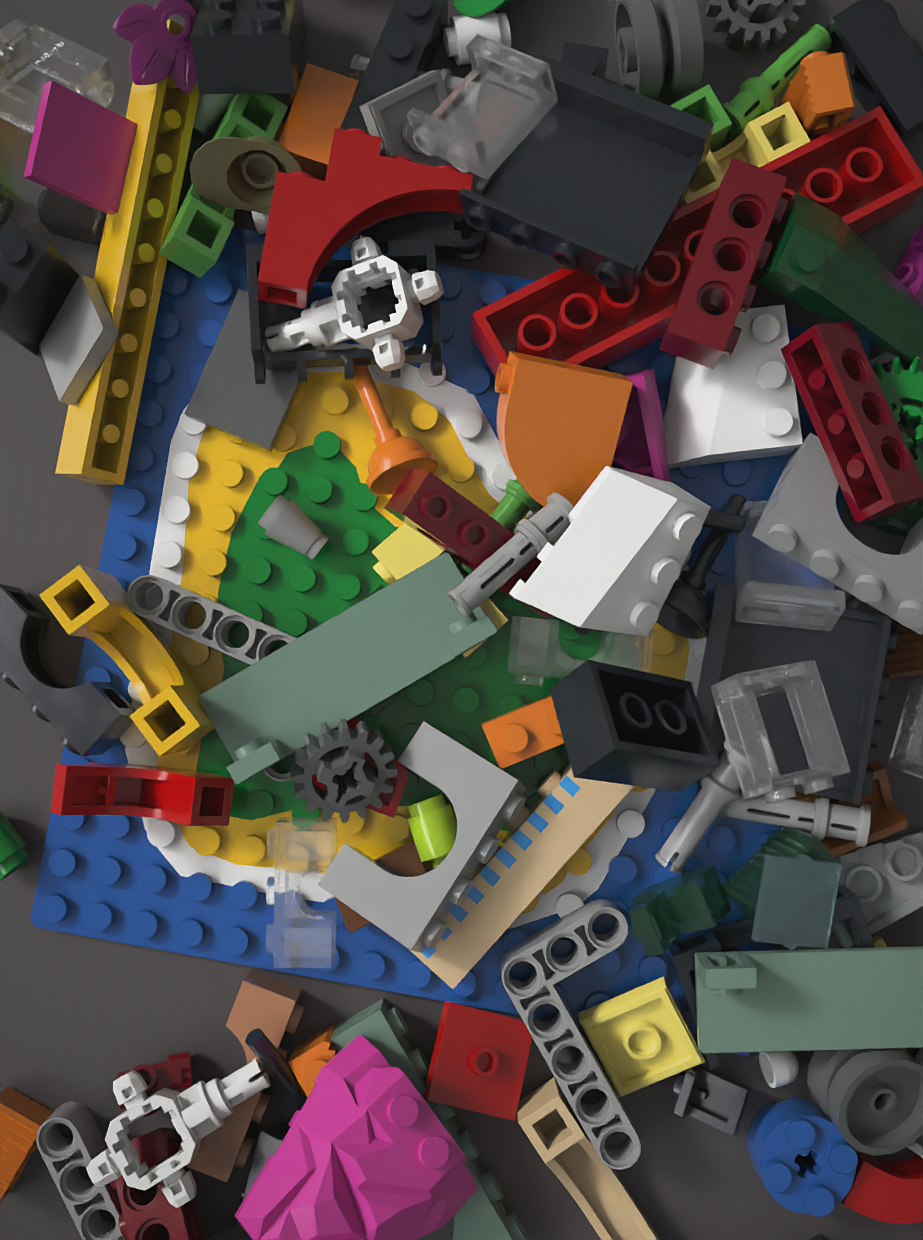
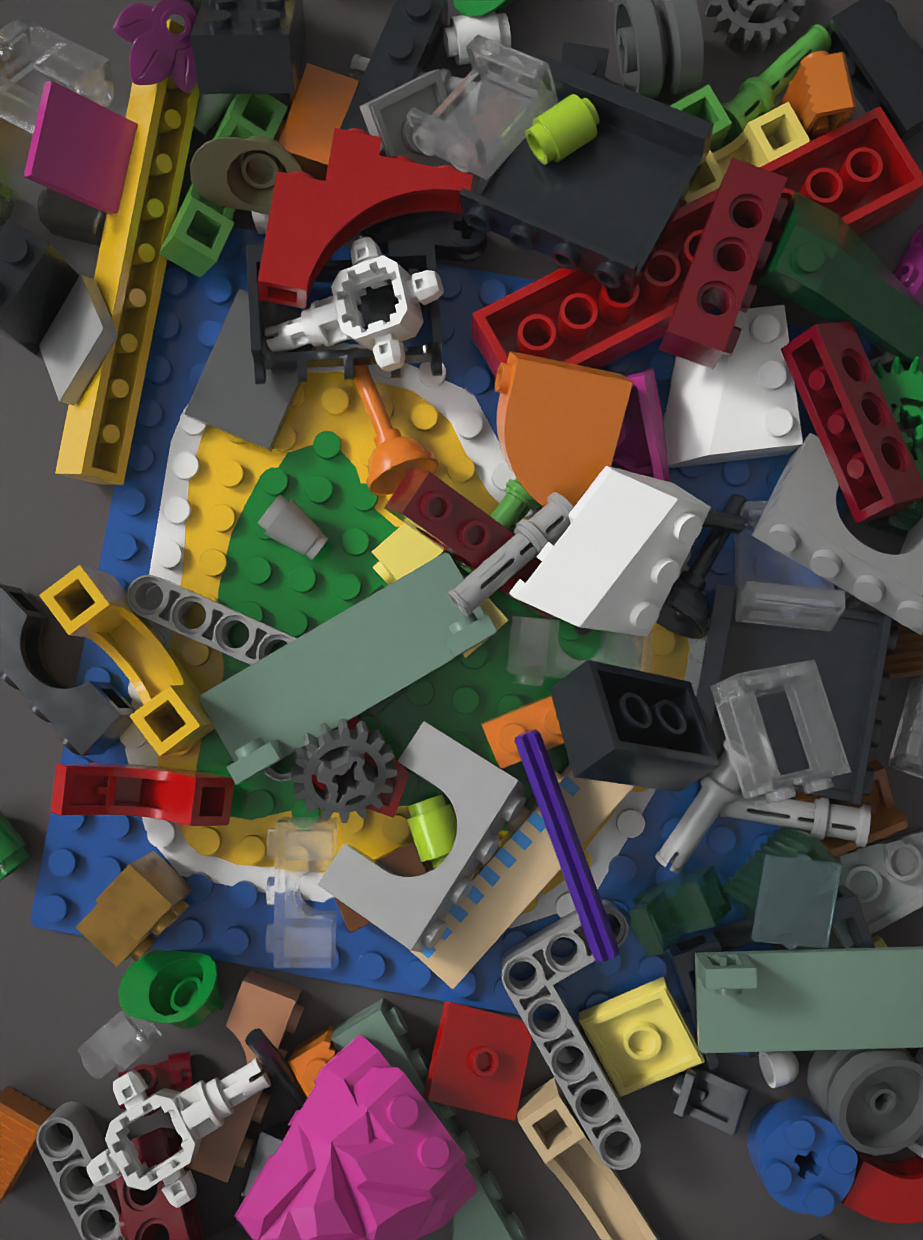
none -> pearl gold brick [75,851,194,967]
none -> clear brick [77,1009,162,1079]
none -> green piece [118,950,224,1029]
none -> dark purple axle [515,730,620,963]
none -> lime brick [525,94,599,165]

